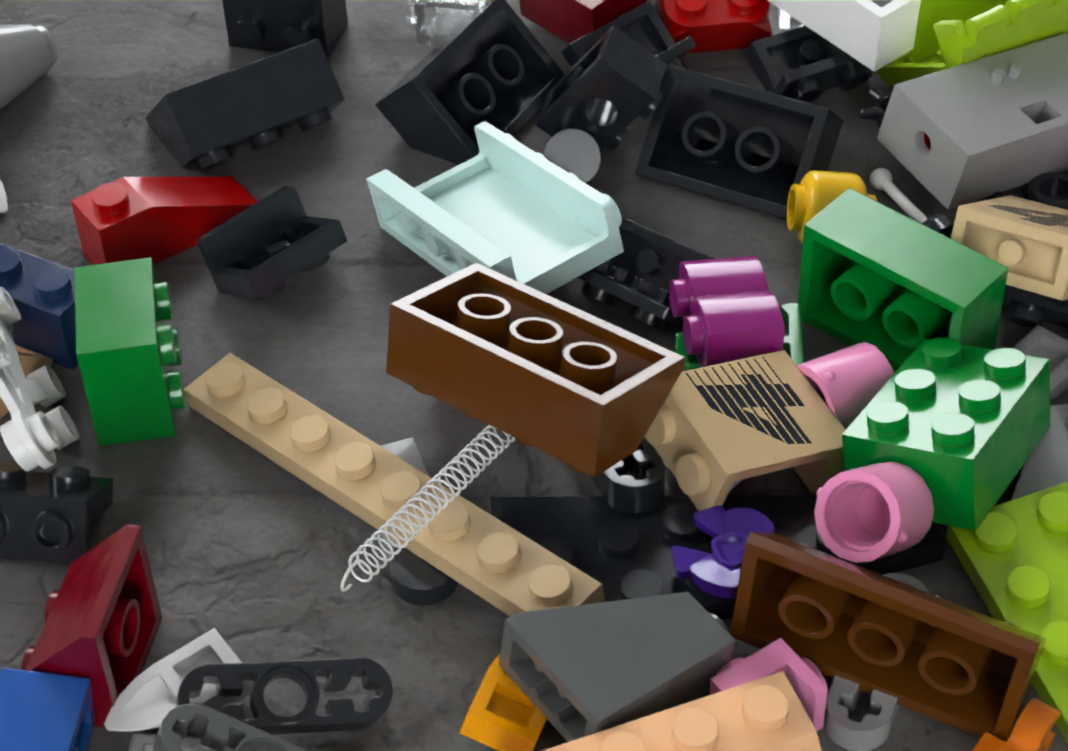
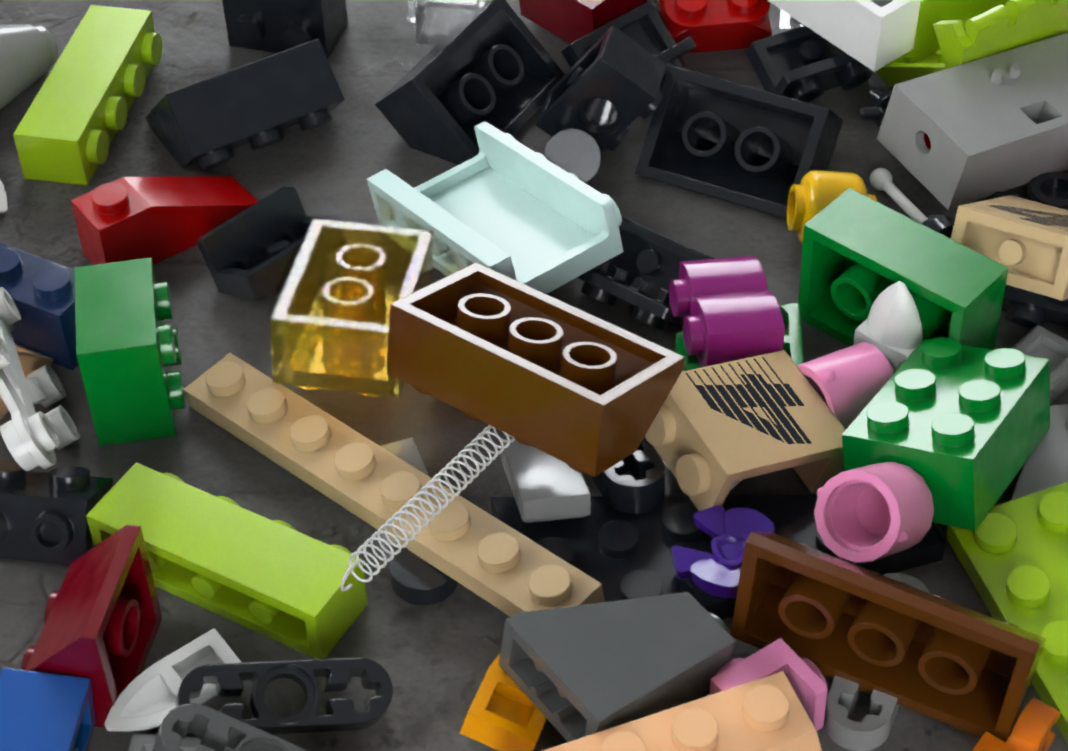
none -> lime brick [13,5,163,186]
none -> lime brick [86,462,368,659]
none -> clear yellow brick [270,219,433,397]
none -> light grey tile [500,439,591,523]
none -> white plate [853,281,923,373]

